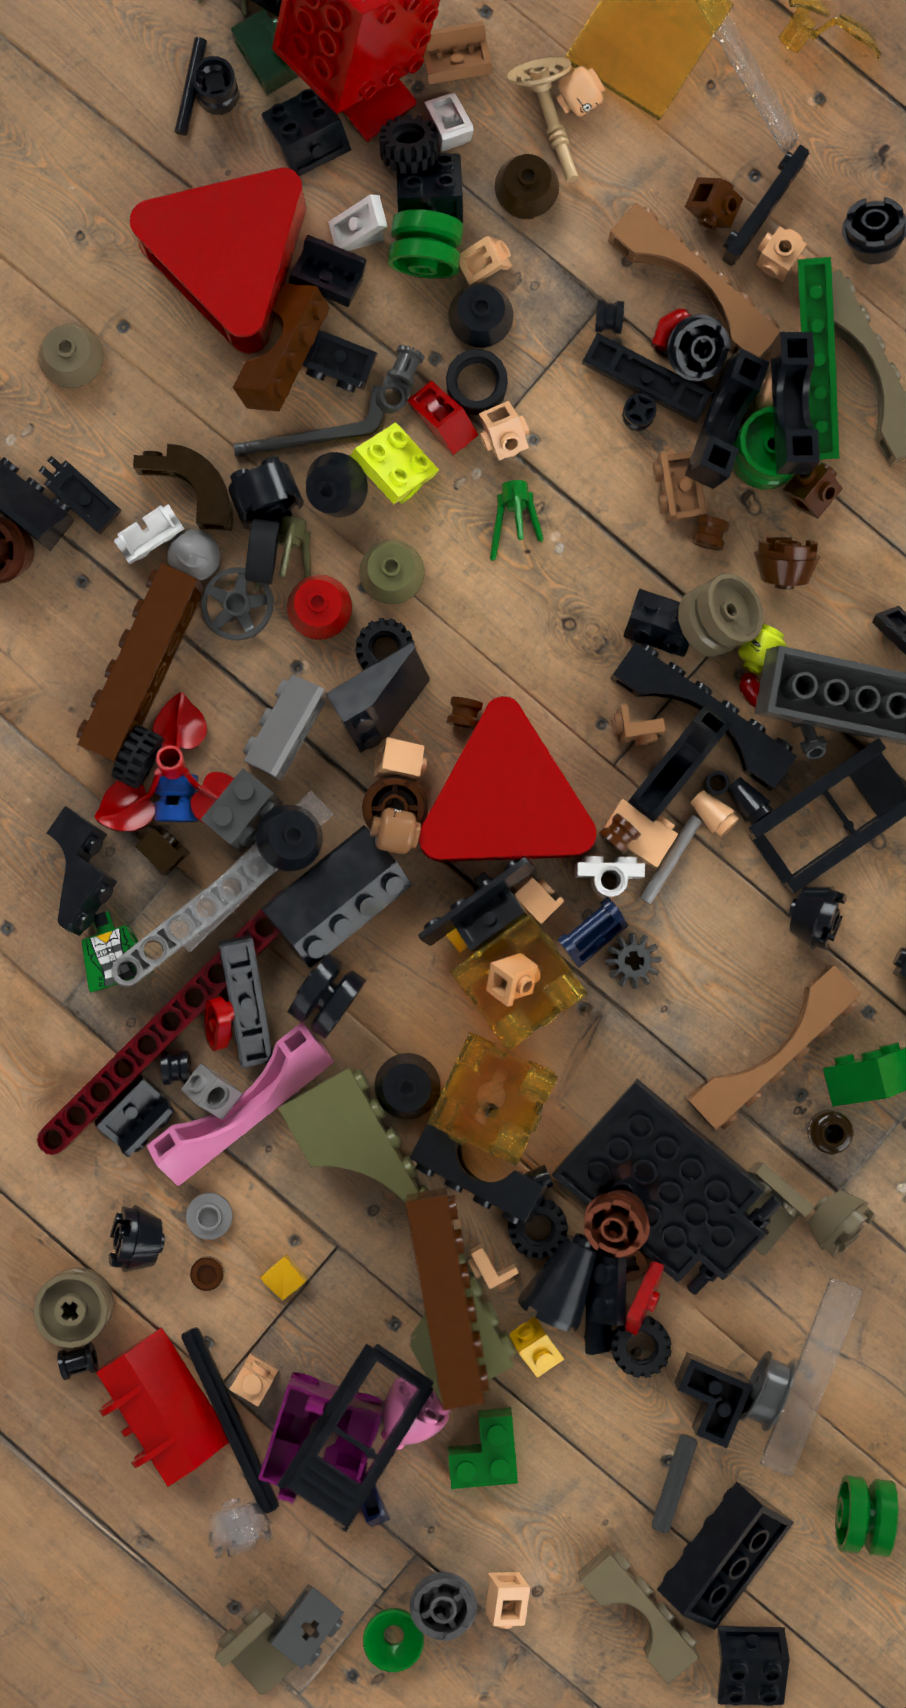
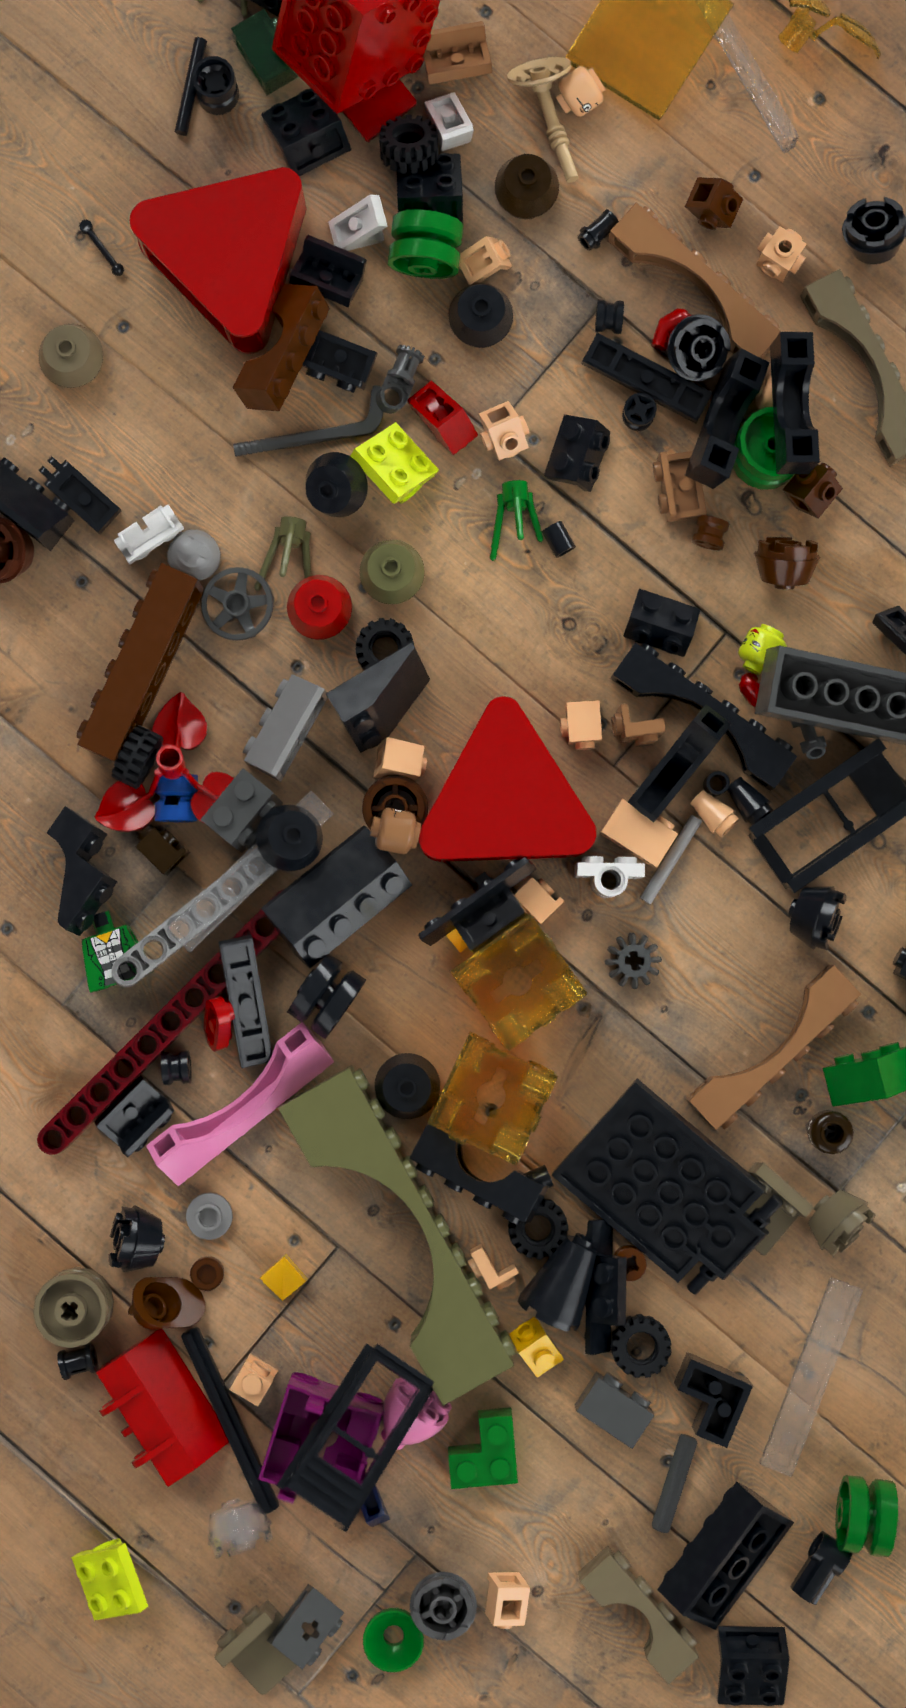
dark brown arch [133,443,233,531] -> none
light grey brick [181,1063,242,1120] -> none
black brick [228,456,304,529] -> none
black tyre [245,519,279,584] -> none
reddish brown brick [405,1187,490,1411] -> none
black tyre [446,349,508,415] -> none
reddish brown wheel [446,696,483,729] -> none
light nougat brick [486,953,540,1007] -> none
dark blue plate [557,897,628,968] -> none
copper cone [584,1190,650,1258] -> none
reddish brown wheel [599,813,641,855] -> none
red plate [625,1261,664,1336] -> none
dark tan wheel [678,573,763,657] -> none
black plate [723,144,810,266] -> none
dark grey wheel [740,1351,796,1431] -> none
green plate [798,257,840,460] -> none
none -> neon yellow plate [71,1538,149,1621]
none -> black hinge [79,220,124,276]
none -> reddish brown piece [128,1277,205,1330]
none -> black hinge [542,521,576,558]
none -> black bracket [544,414,611,492]
none -> light nougat brick [560,700,602,750]
none -> dark grey brick [575,1371,654,1449]
none -> black pin [578,209,619,251]
none -> black piece [790,1531,852,1605]

